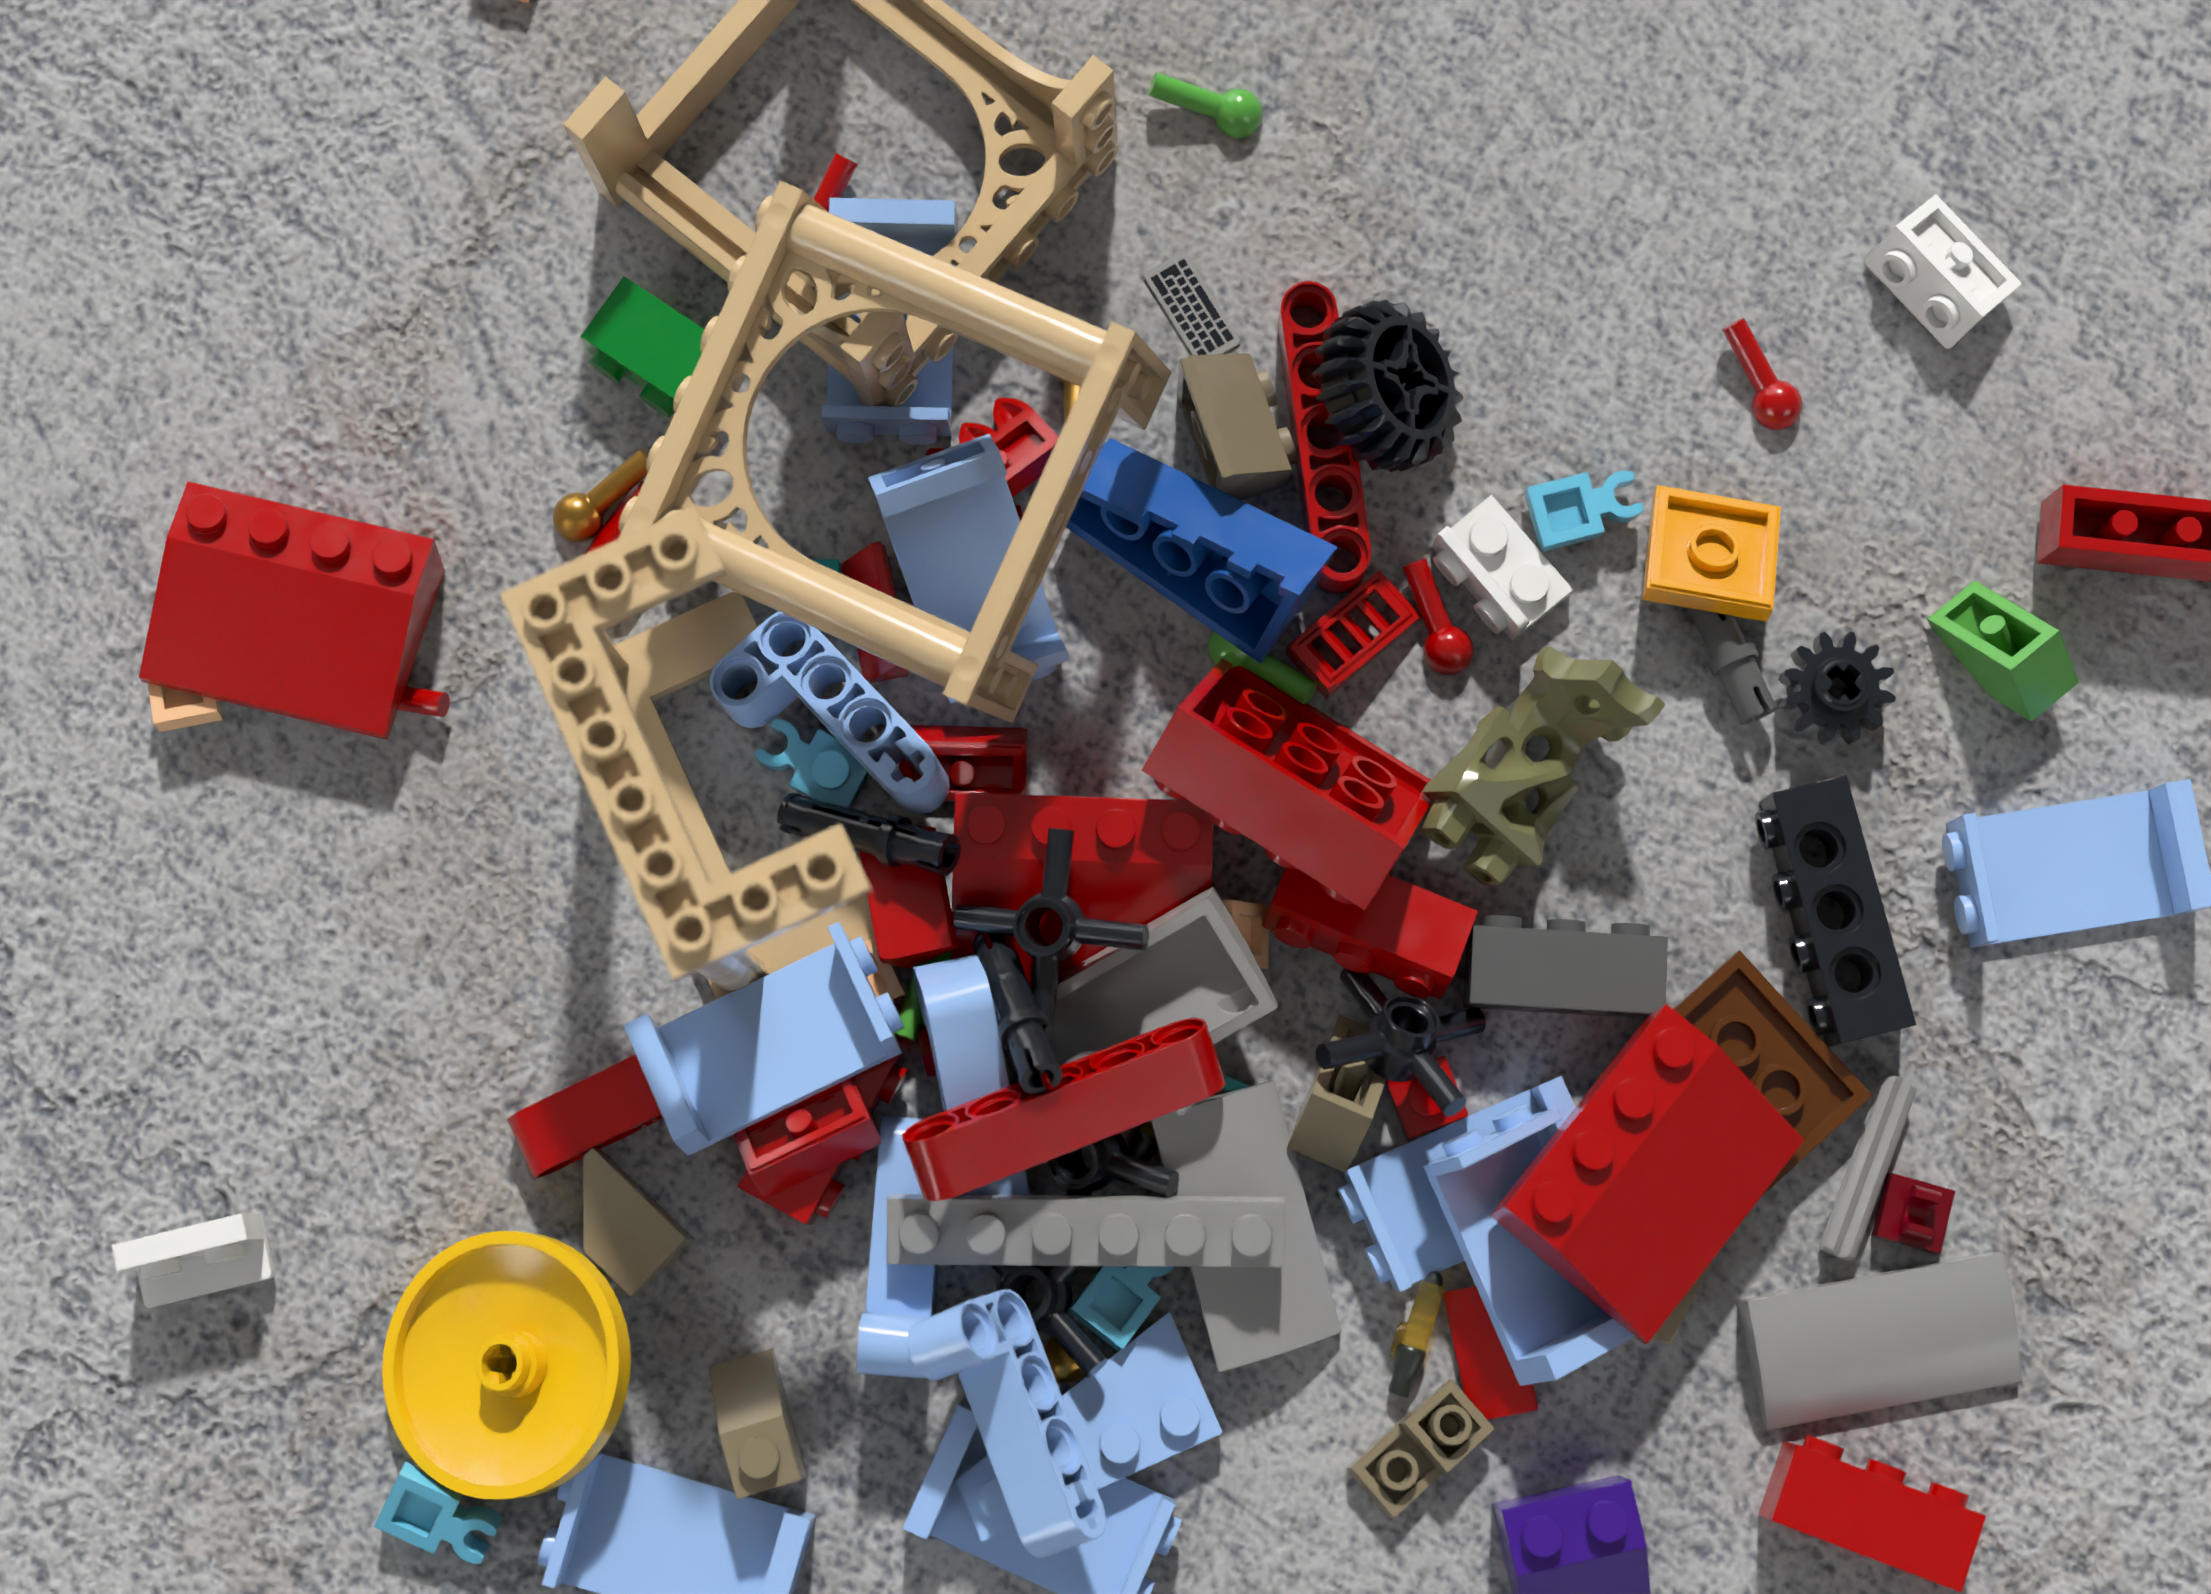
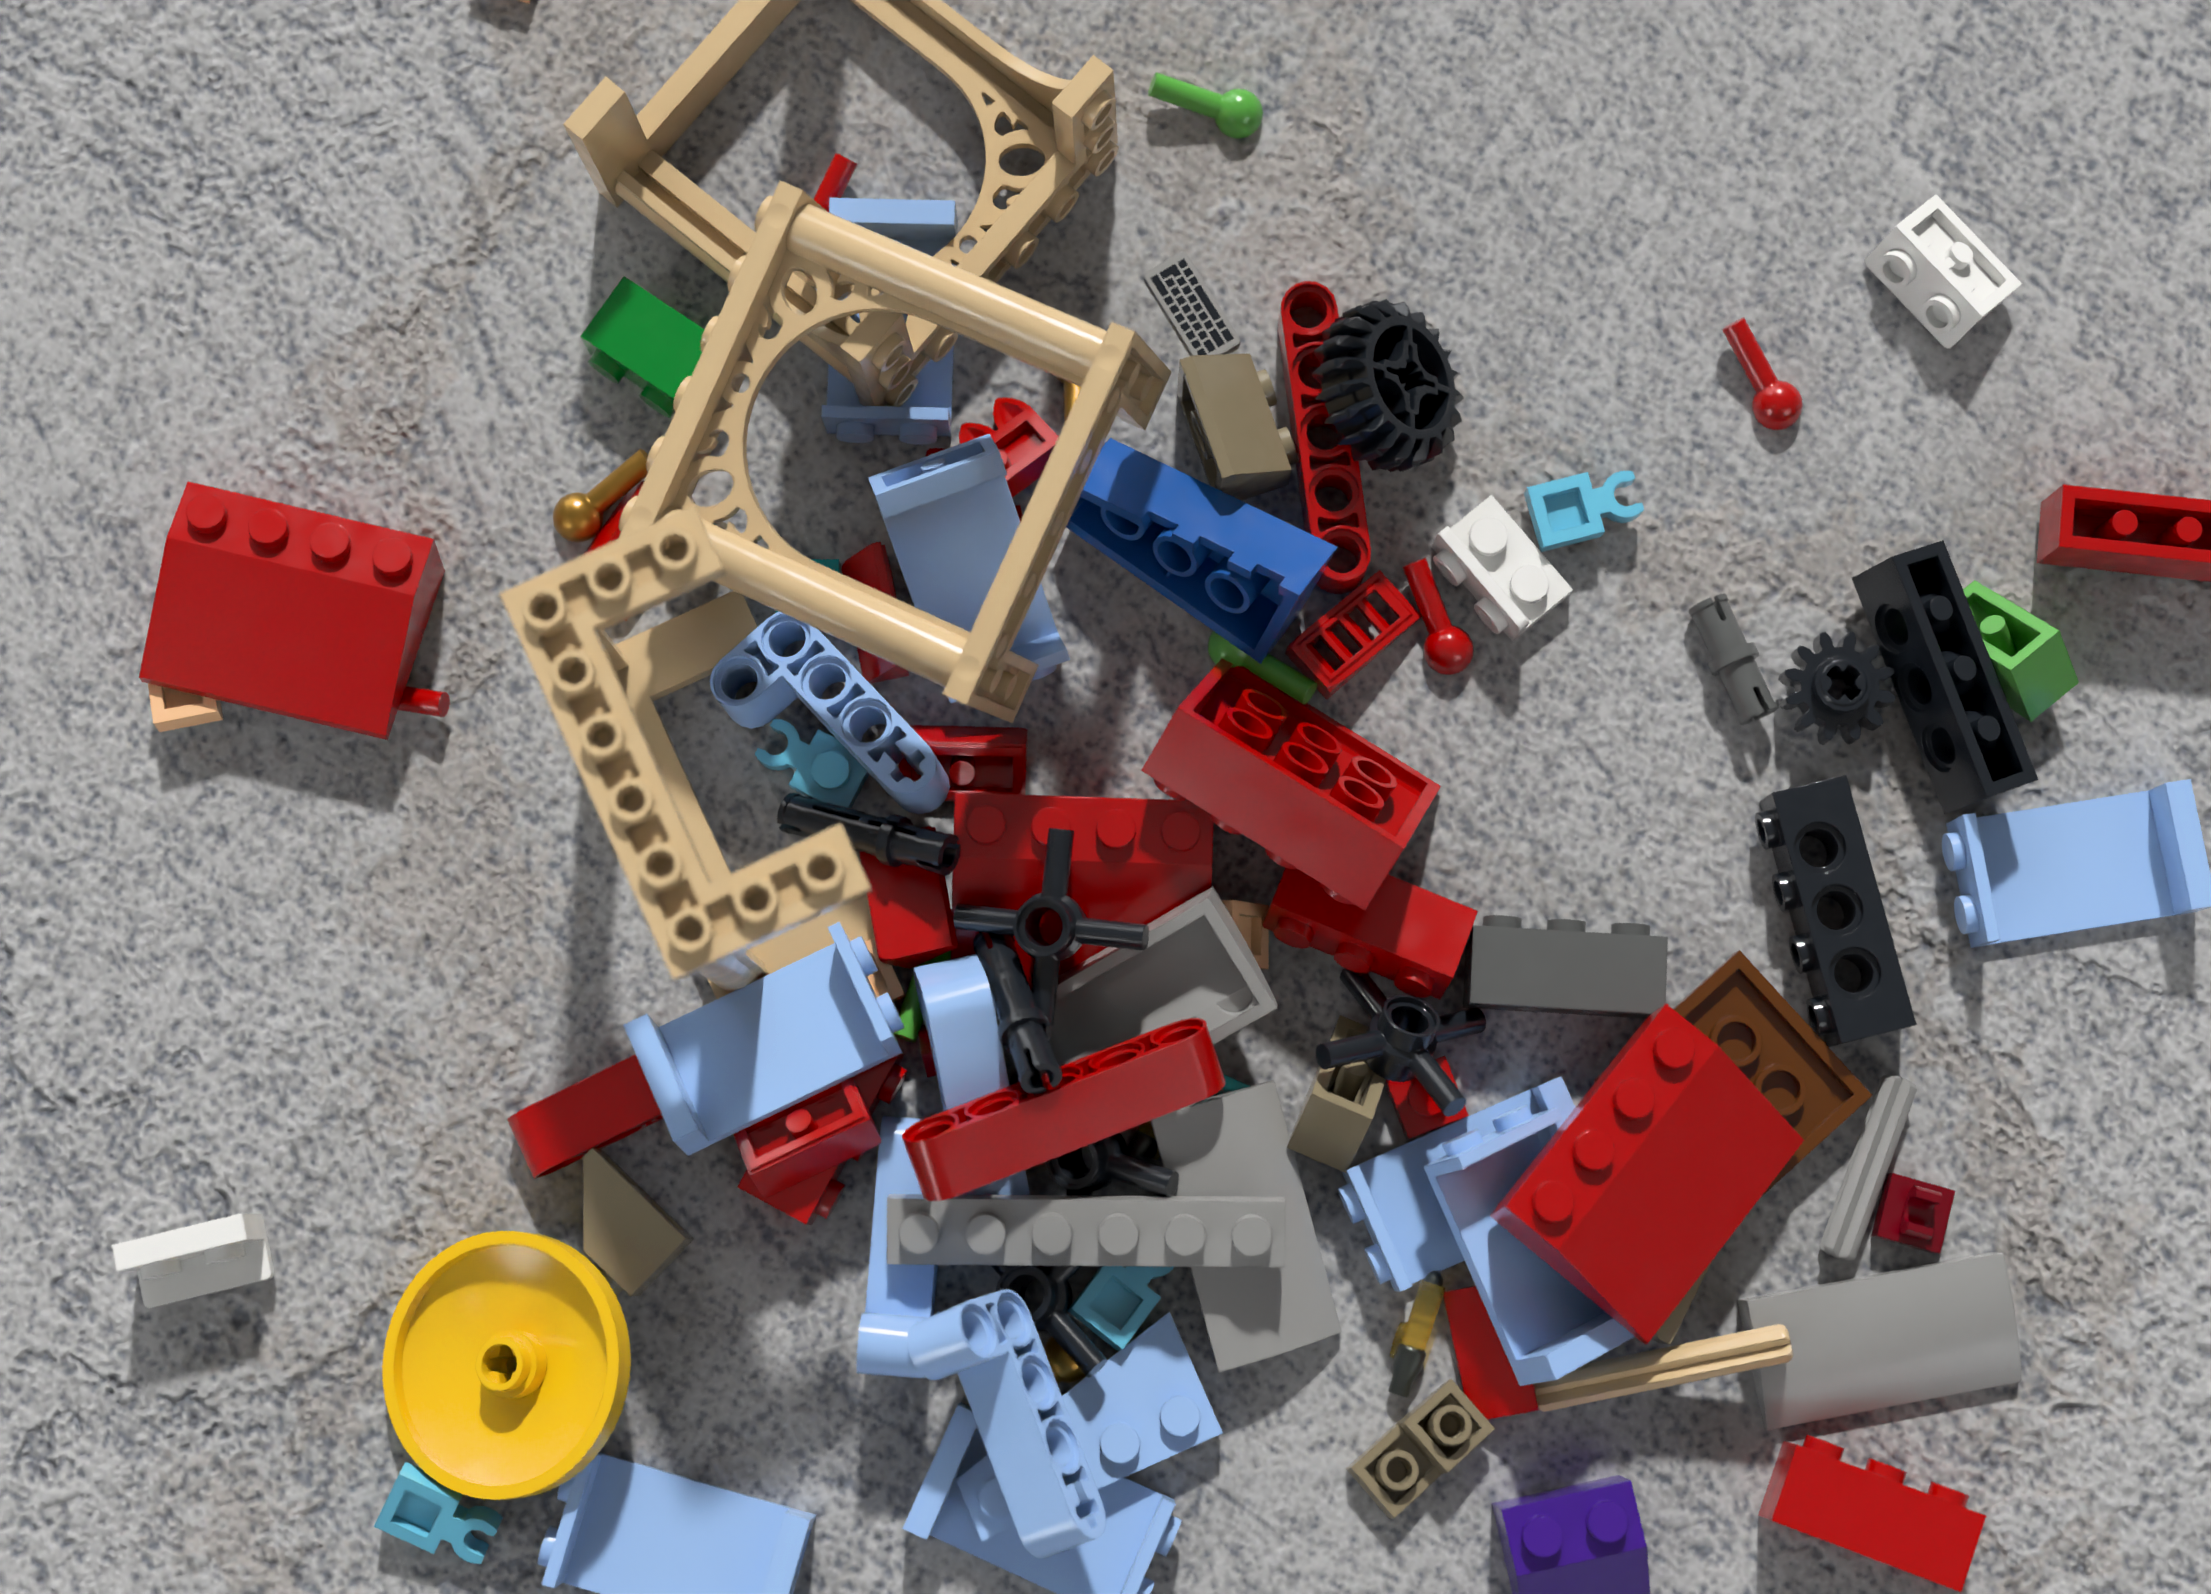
dark tan slope [709,1348,808,1500] -> none
olive hips [1421,646,1665,885] -> none
light orange tile [1642,485,1781,622] -> none
none -> tan axle [1533,1324,1793,1412]
none -> black brick [1852,540,2038,814]

